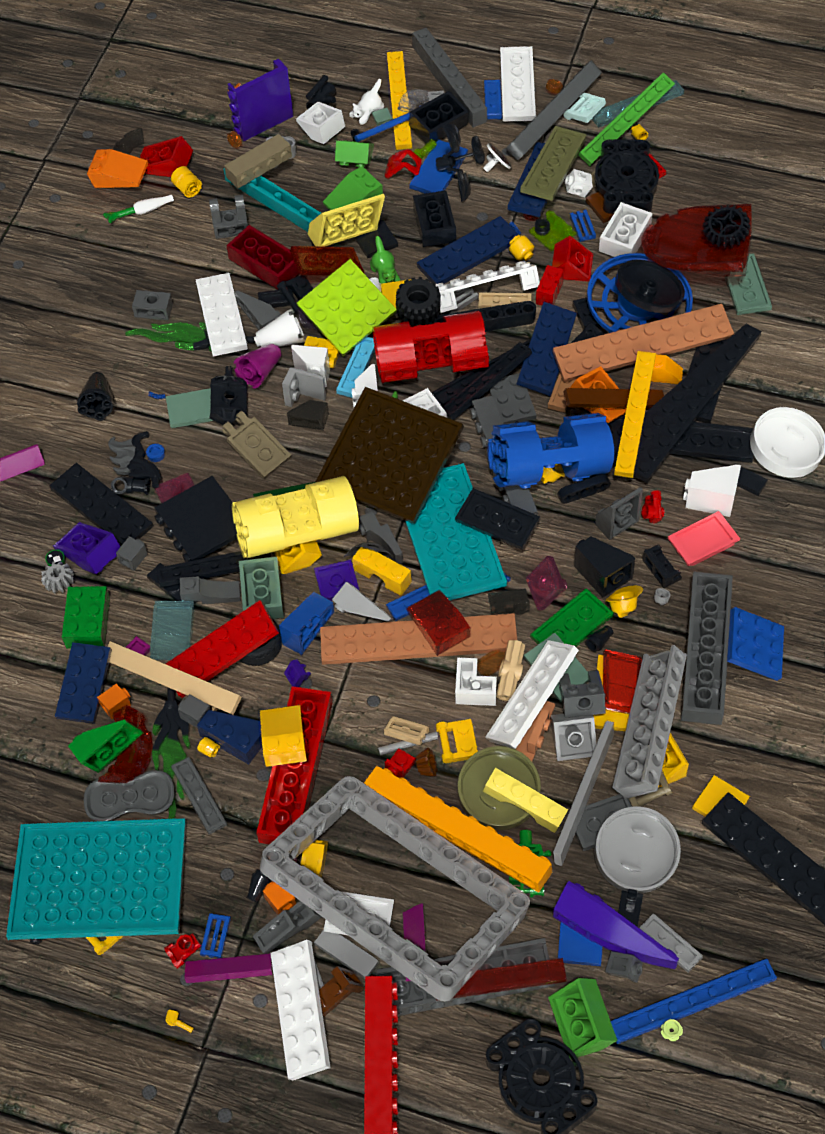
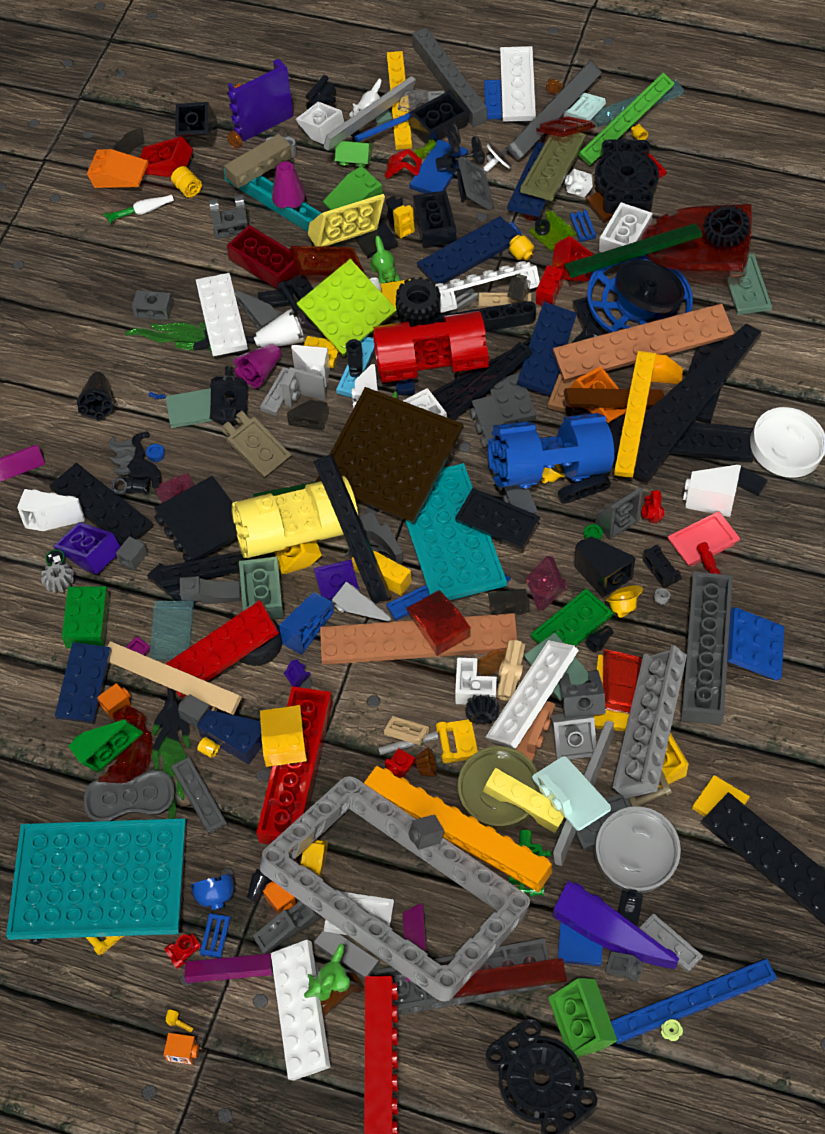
none -> white slope [17,489,85,531]
none -> orange brick [163,1033,199,1065]
none -> black slope [175,102,217,136]
none -> blue cylinder [190,874,234,910]
none -> light grey tile [260,367,289,416]
none -> magenta cone [272,161,305,209]
none -> bright green animal [304,943,350,1001]
none -> black tile [313,454,392,603]
none -> light grey tile [324,76,416,151]
none -> black piece [346,339,363,377]
none -> yellow hips [386,196,415,239]
none -> dark blue tile [395,378,415,395]
none -> dark grey brick [408,814,444,850]
none -> dark grey tile [458,156,494,210]
none -> black gear [465,694,499,725]
none -> clear smoke brick [507,274,531,302]
none -> light aqua bracket [532,756,611,831]
none -> clear red piece [536,116,595,137]
none -> dark green tile [564,223,702,278]
none -> green tile [583,524,603,541]
none -> red axle [697,542,721,574]

